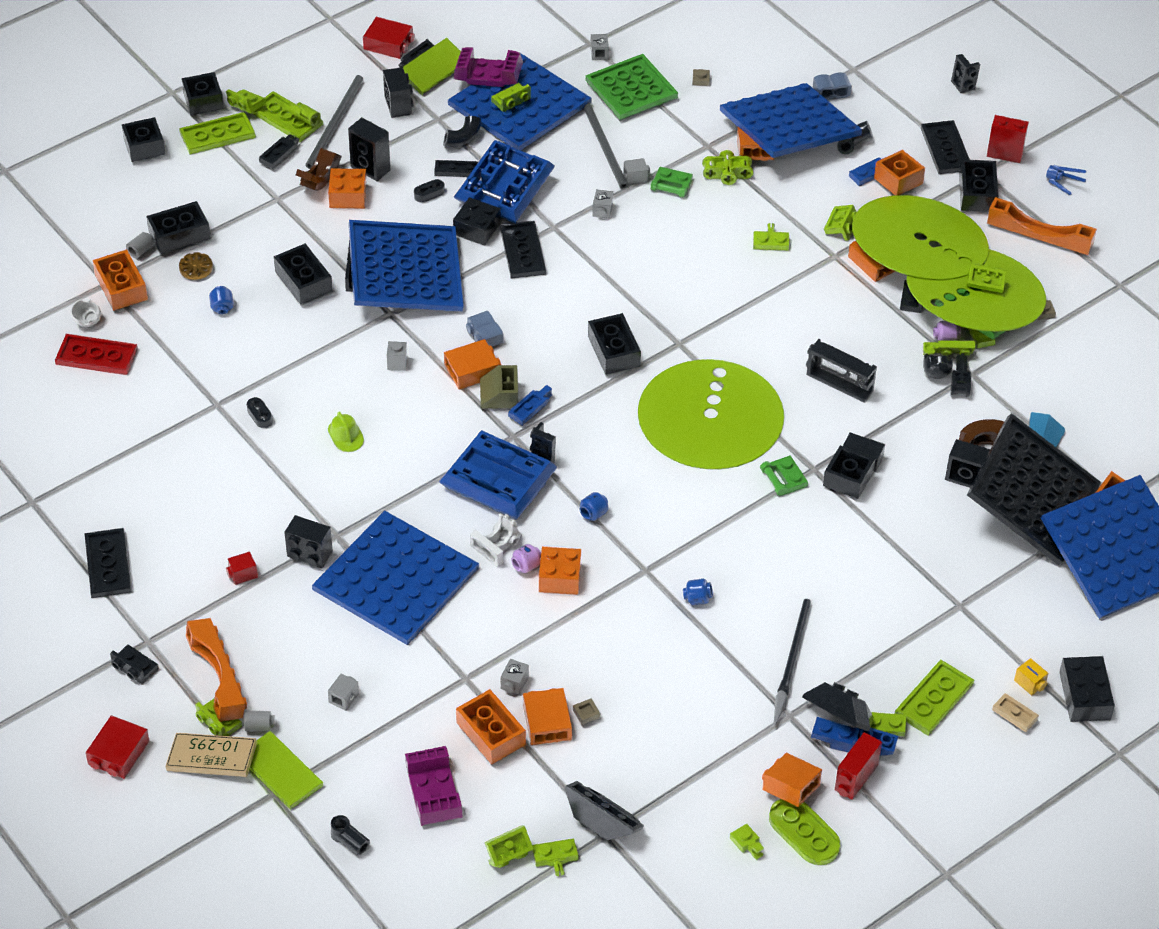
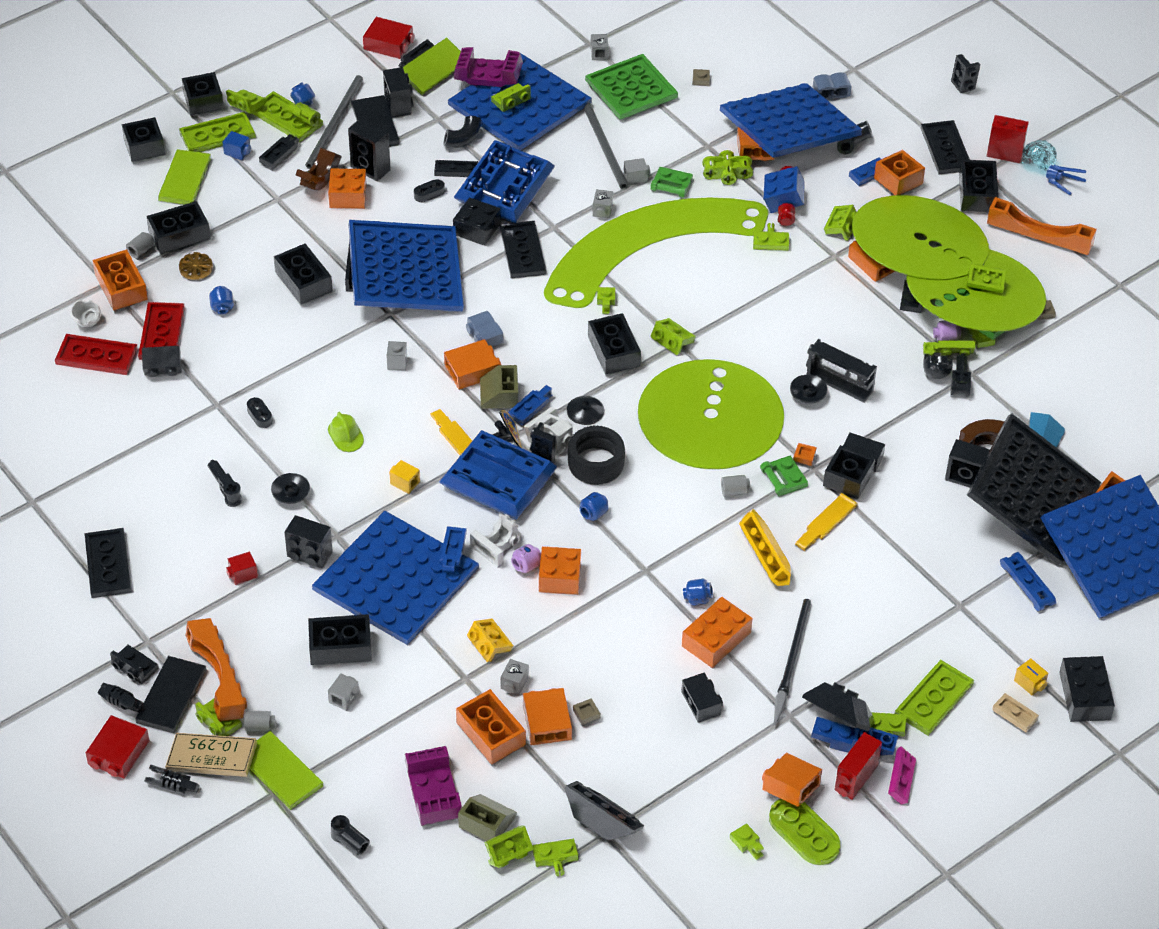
none -> black hinge [98,683,144,713]
none -> black tile [135,655,207,733]
none -> red tile [138,302,185,360]
none -> black brick [142,346,182,377]
none -> black hinge [144,764,200,794]
none -> lime tile [158,149,211,204]
none -> black connector [207,459,242,507]
none -> blue brick [222,131,251,160]
none -> black dish [271,473,310,504]
none -> blue head [290,82,315,106]
none -> black brick [308,614,372,665]
none -> black tile [351,95,400,146]
none -> yellow brick [389,460,420,494]
none -> yellow piece [430,409,472,455]
none -> blue hinge [440,526,467,572]
none -> olive slope [458,794,517,841]
none -> yellow bracket [467,618,514,662]
none -> shield [492,410,522,448]
none -> white tile [524,407,573,455]
none -> lime piece [544,197,768,308]
none -> black dish [567,396,604,425]
none -> black tyre [568,425,625,485]
none -> lime plate [597,287,615,314]
none -> lime bracket [651,318,696,355]
none -> black brick [681,672,723,723]
none -> orange brick [682,597,753,668]
none -> light grey brick [721,475,750,496]
none -> yellow brick [739,509,791,586]
none -> blue brick [763,166,805,226]
none -> black dish [790,374,827,404]
none -> orange plate [793,443,817,466]
none -> yellow piece [795,493,858,551]
none -> dark pink hinge [888,746,916,805]
none -> blue plate [1000,552,1056,611]
none -> clear light blue hair [1021,140,1057,171]

